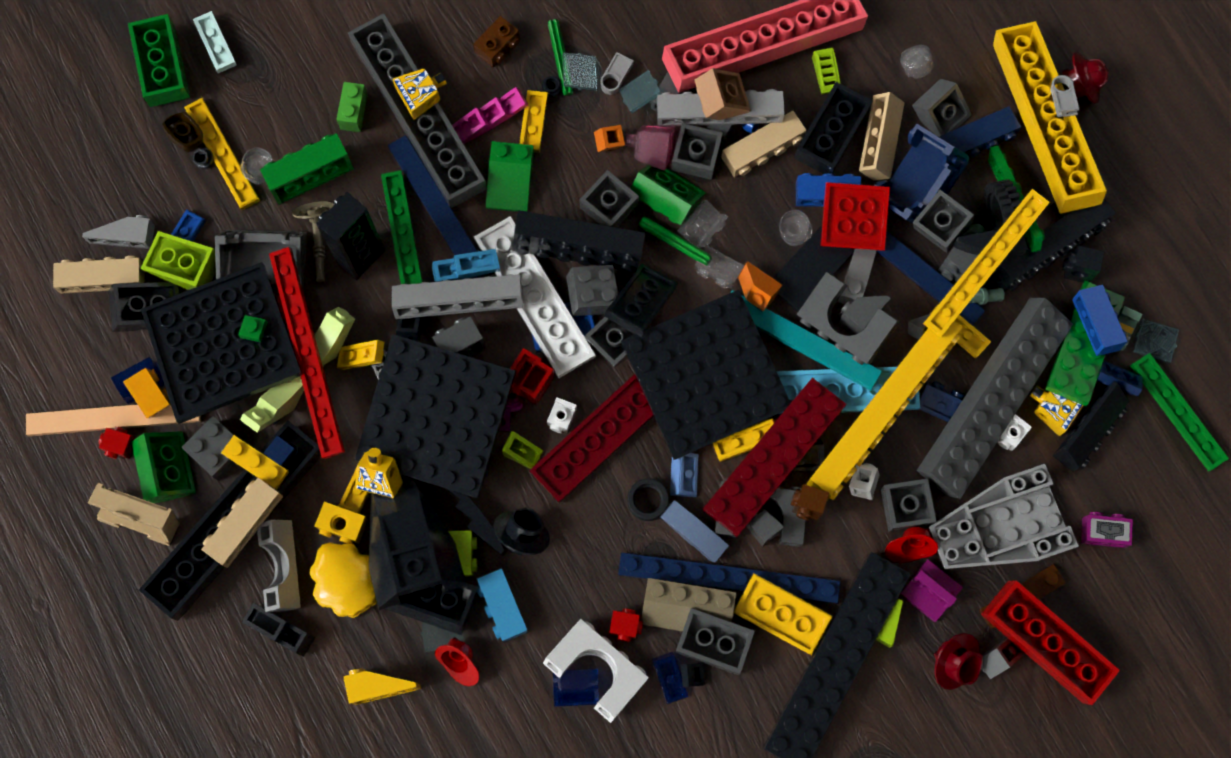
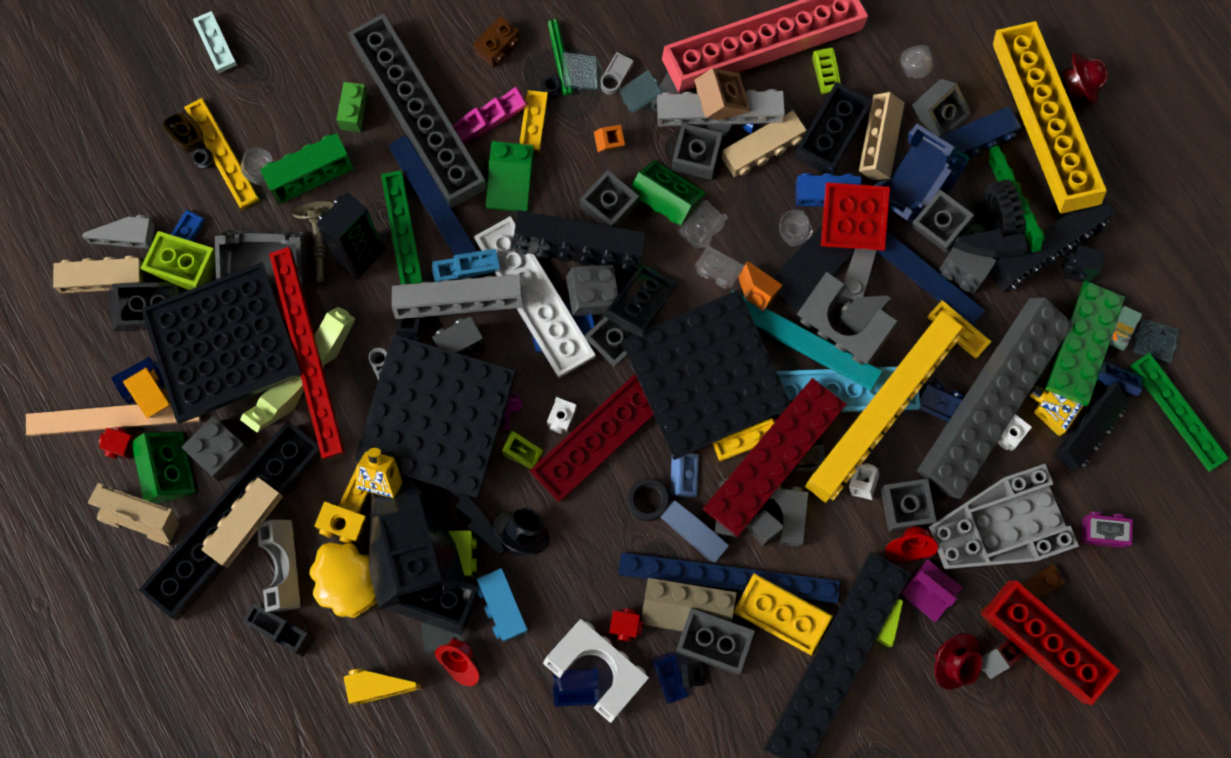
green brick [128,14,190,107] -> none
yellow plate [221,435,289,490] -> none
green plate [238,315,268,342] -> none
dark blue tile [264,436,296,467] -> none
yellow plate [337,340,384,370] -> none
torso [392,69,447,120] -> none
red plate [510,348,555,406] -> none
clear pink torso [624,125,675,170] -> none
green axle [639,217,712,266] -> none
reddish brown brick [790,484,829,520] -> none
dark grey slope [908,314,930,340] -> none
yellow plate [923,189,1050,337] -> none
sand green pin [969,288,1005,305] -> none
light grey piece [1050,75,1079,117] -> none
blue brick [1072,285,1128,356] -> none

